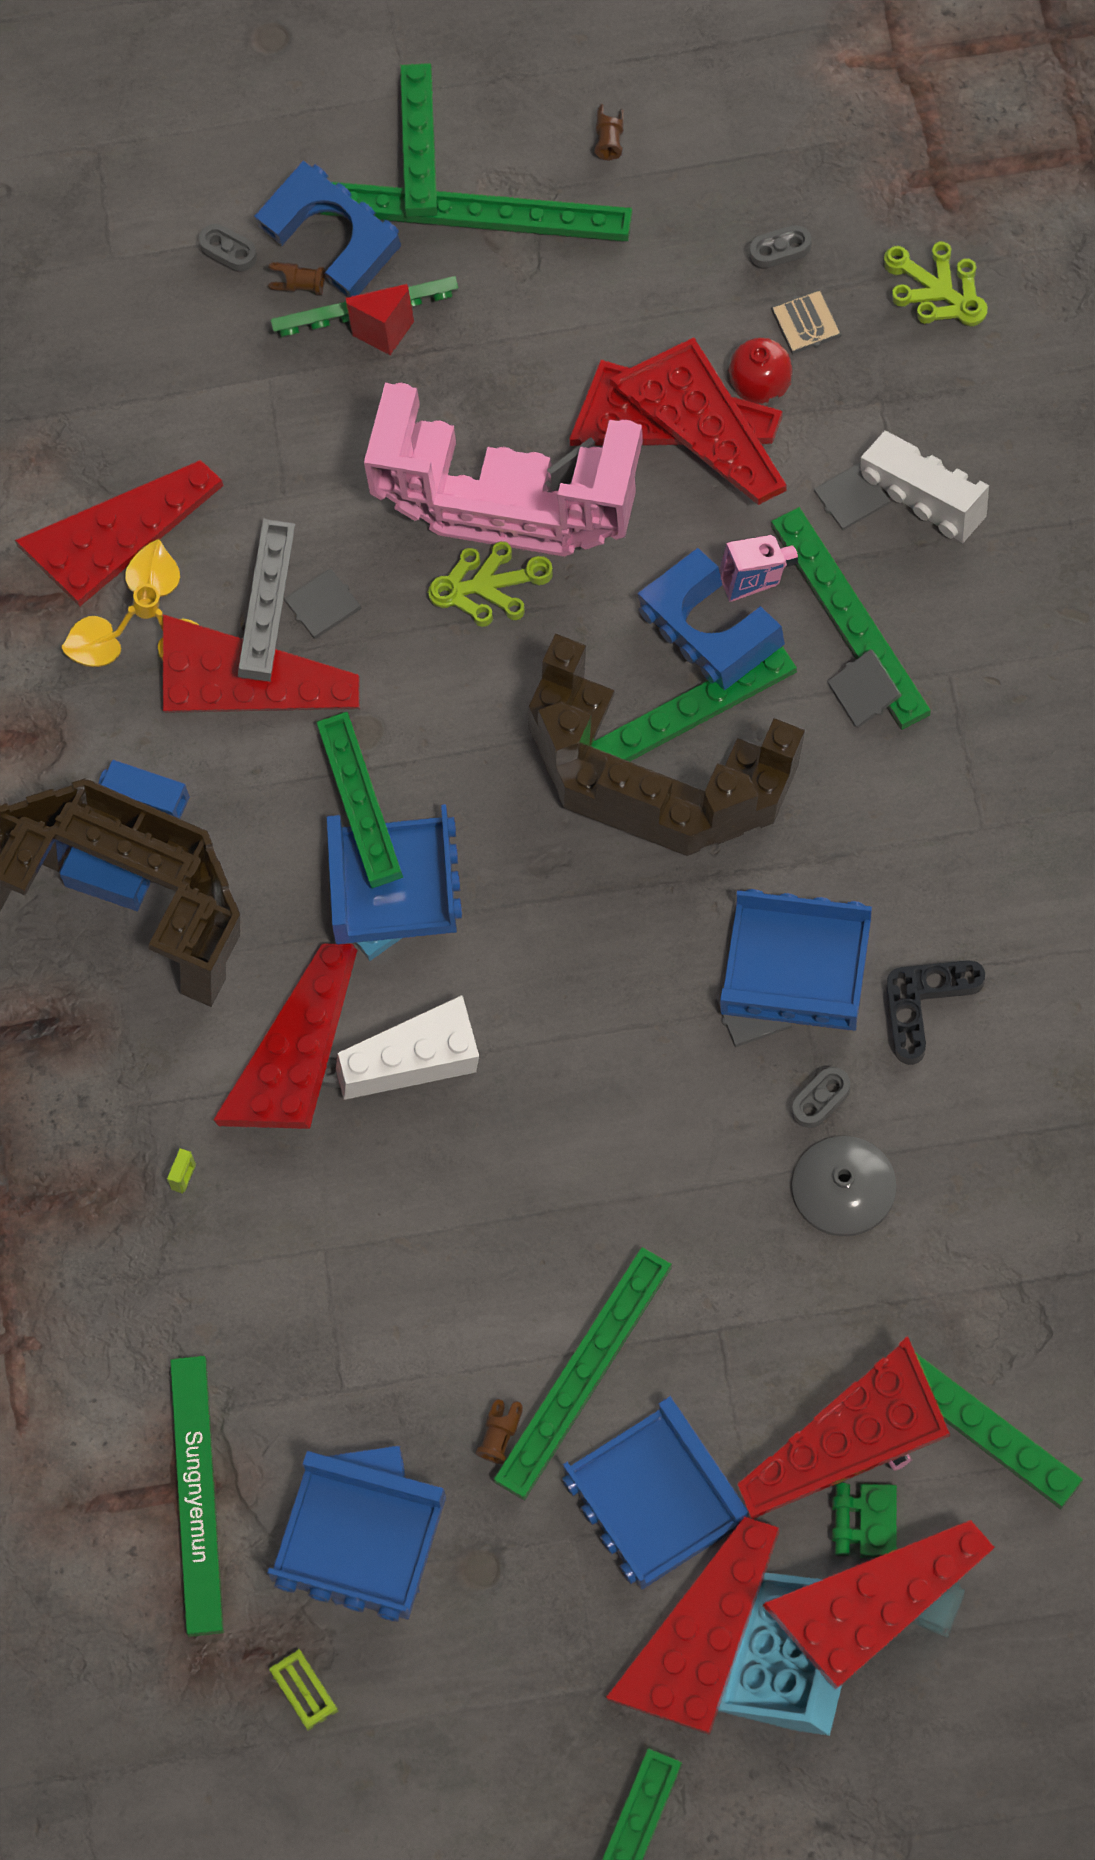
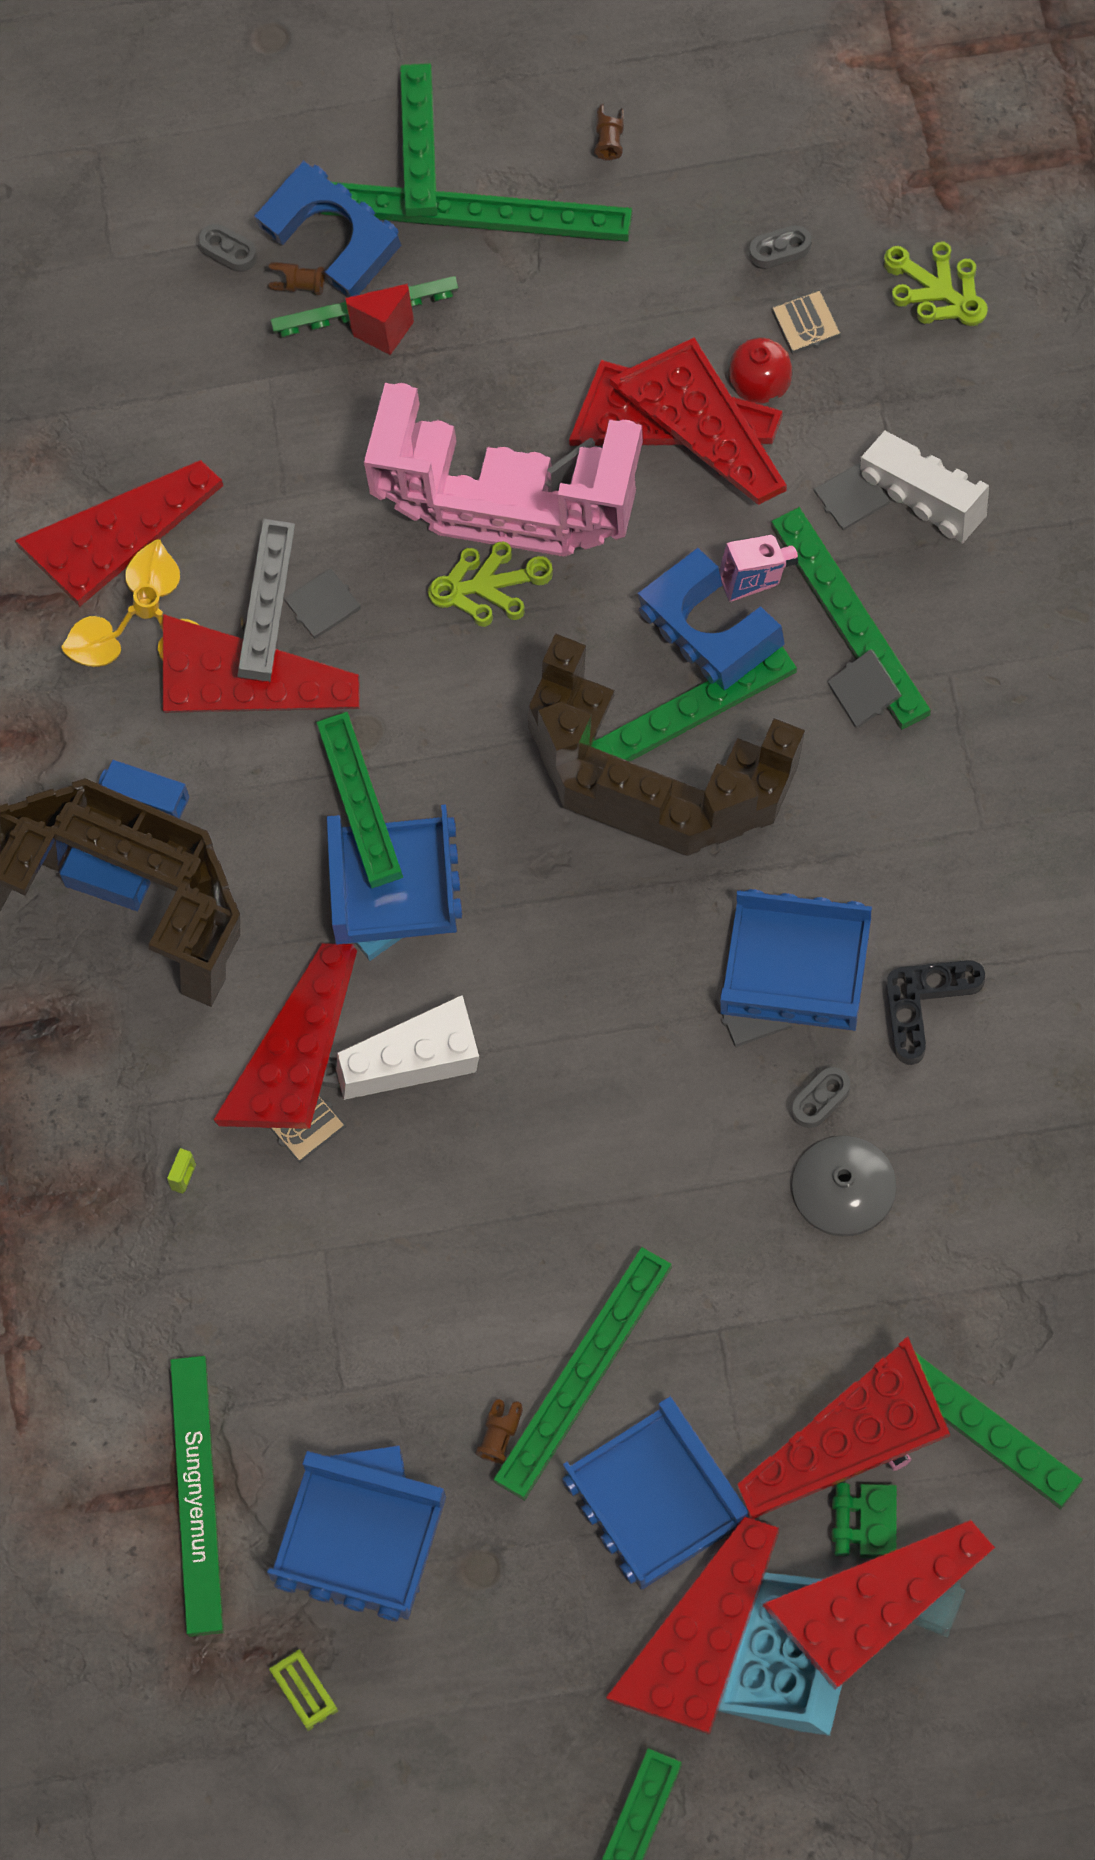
none -> piece [270,1094,346,1163]

